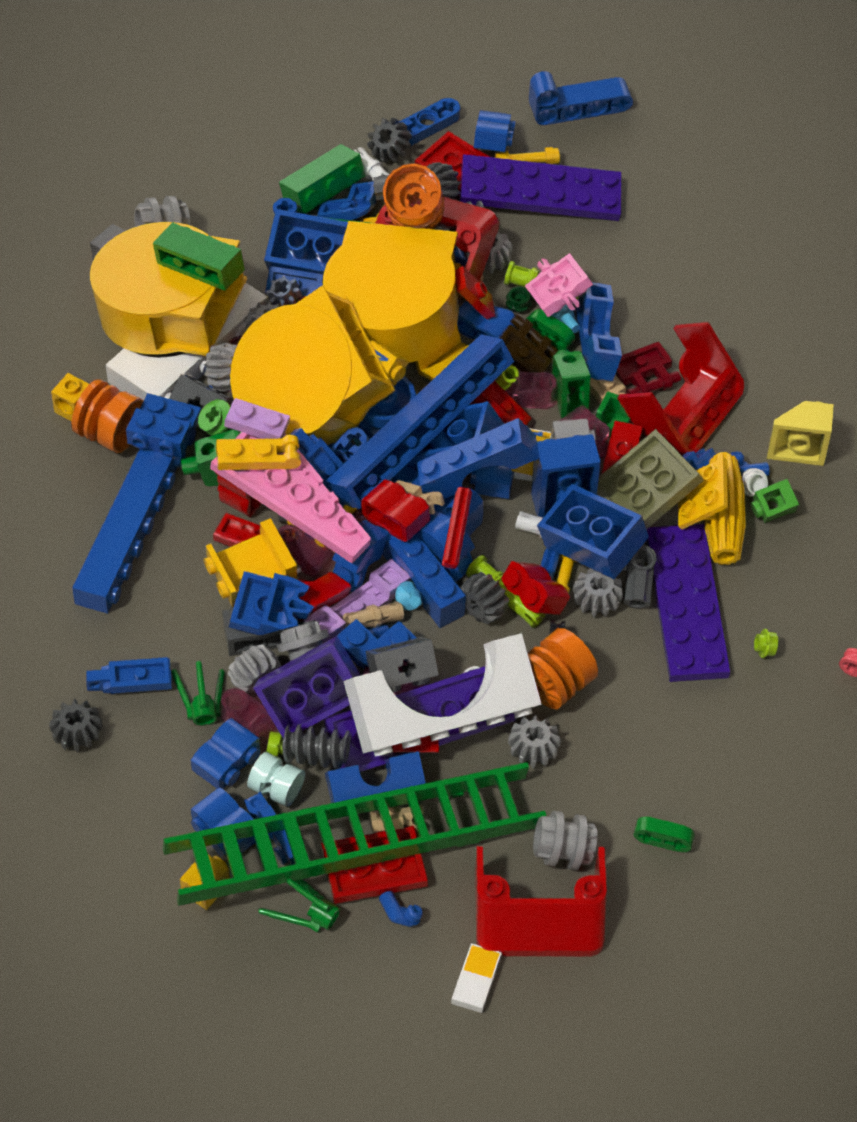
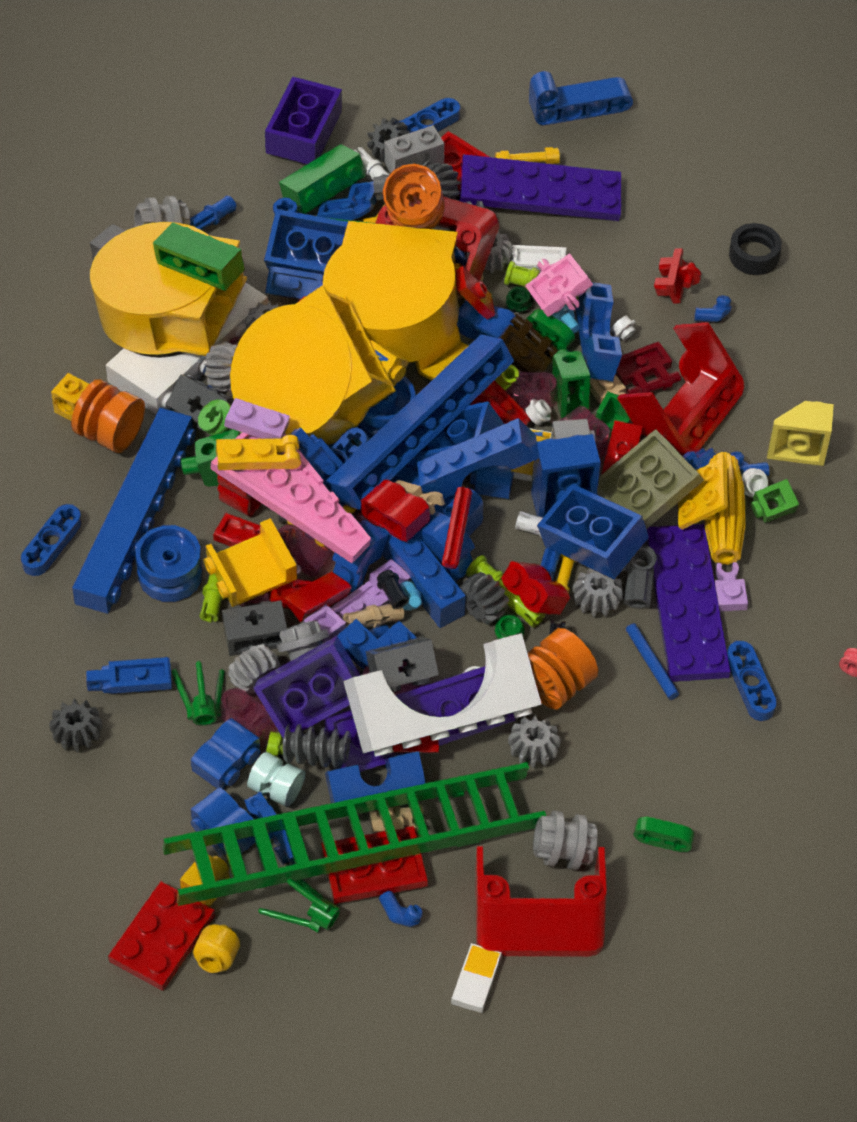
blue plate [126,393,201,458] -> none
blue plate [229,571,314,635] -> none
sand blue gear [266,275,303,306] -> none
blue brick [474,110,516,152] -> none
lime plate [754,629,778,658] -> none
none -> blue beam [21,504,82,576]
none -> red plate [108,881,215,991]
none -> blue wheel [135,525,202,602]
none -> blue axle [190,195,237,230]
none -> yellow head [193,924,240,973]
none -> lime pin [199,574,224,623]
none -> dark purple brick [265,76,342,164]
none -> black pin [377,570,409,609]
none -> light grey brick [384,125,444,173]
none -> green plate [495,615,525,639]
none -> white tile [511,245,566,272]
none -> white plate [525,399,551,425]
none -> white plate [610,315,636,341]
none -> blue bar [626,623,679,700]
none -> red hips [654,248,702,304]
none -> blue arm [694,295,732,322]
none -> lavender plate [715,562,748,611]
none -> blue beam [727,641,777,721]
none -> black tyre [729,223,782,275]

